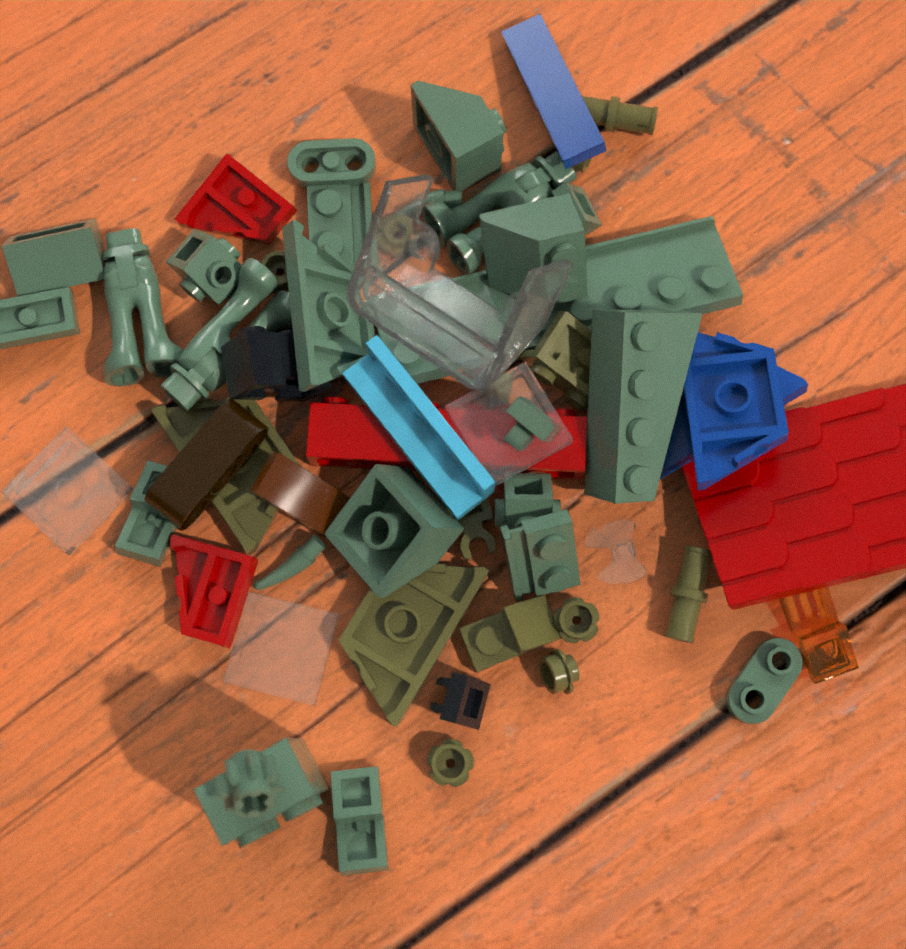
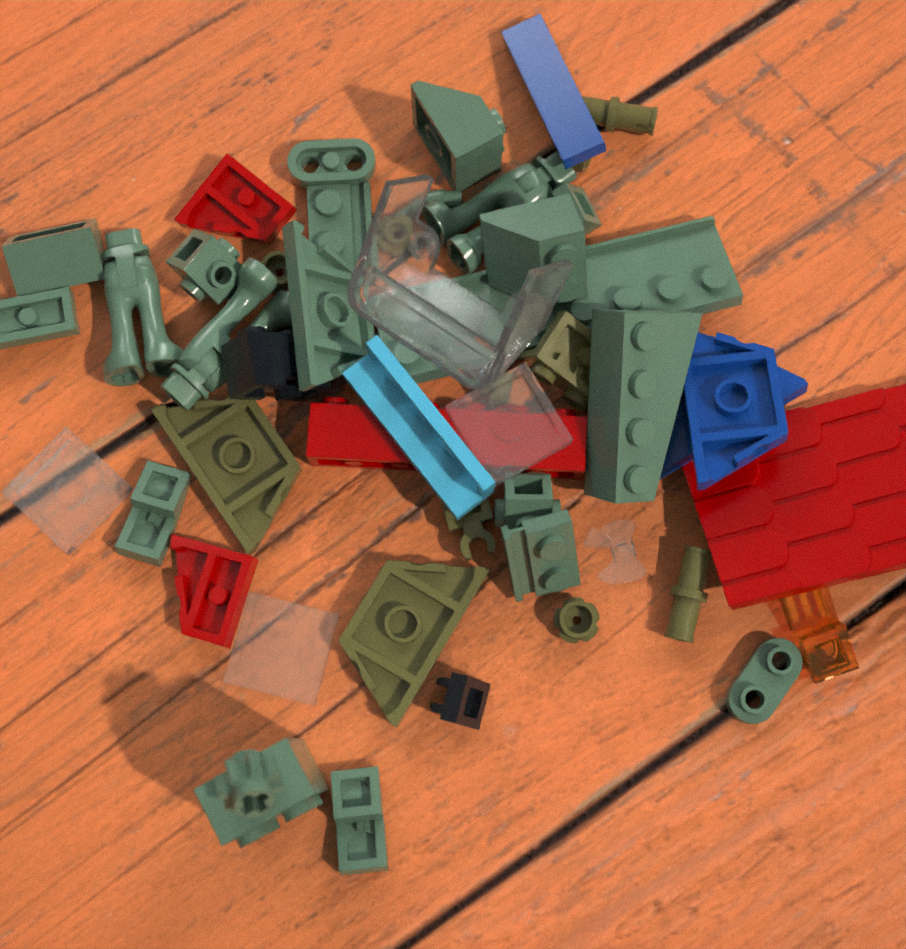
dark brown beam [144,399,269,531] -> none
reddish brown slope [250,451,350,539] -> none
sand green helmet [254,534,326,590] -> none
sand green slope [324,464,464,598] -> none
olive plate [427,739,474,787] -> none
olive slope [459,595,562,673] -> none
sand green tile [504,396,562,451] -> none
olive plate [539,649,579,695] -> none

